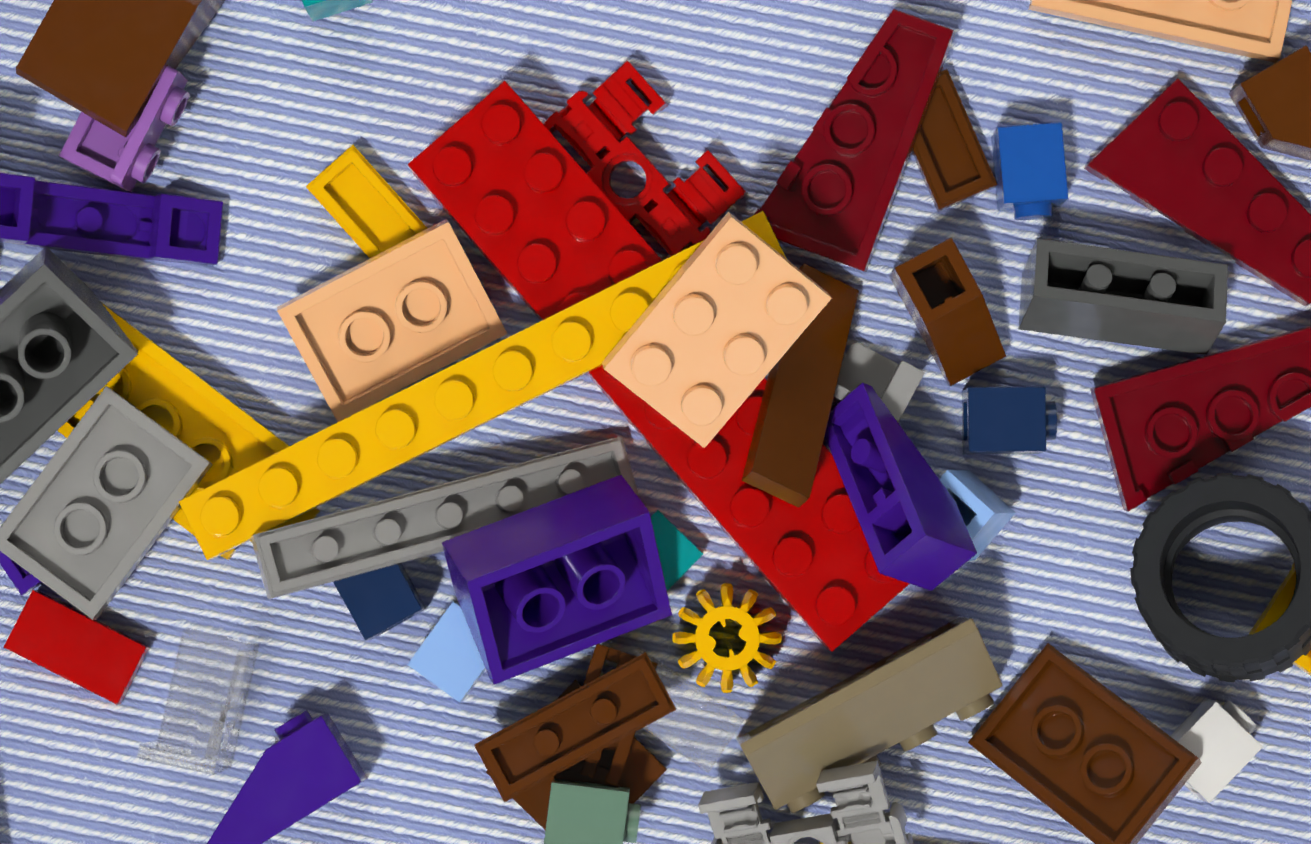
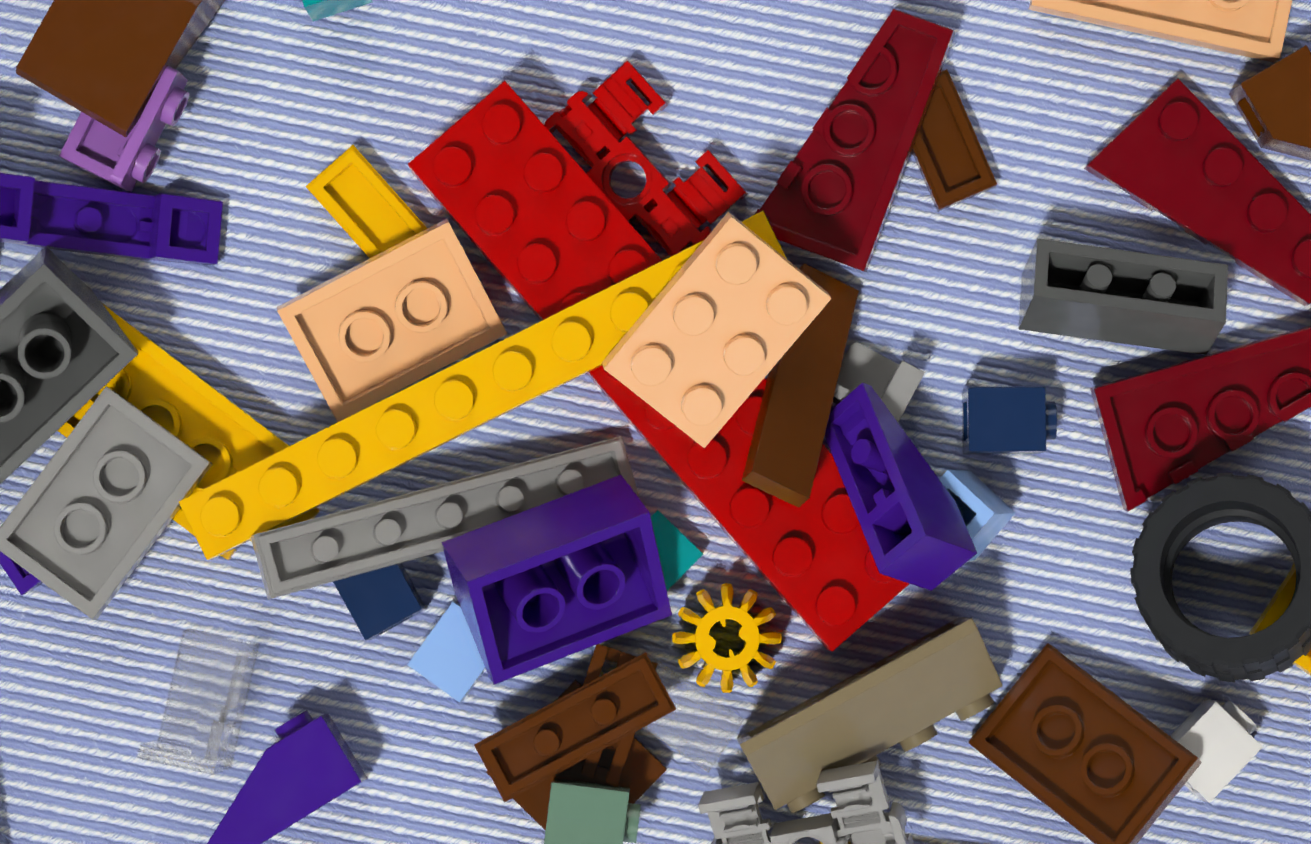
red tile [4,590,150,705] -> none
reddish brown slope [889,237,1006,387] -> none
blue brick [991,122,1068,220] -> none

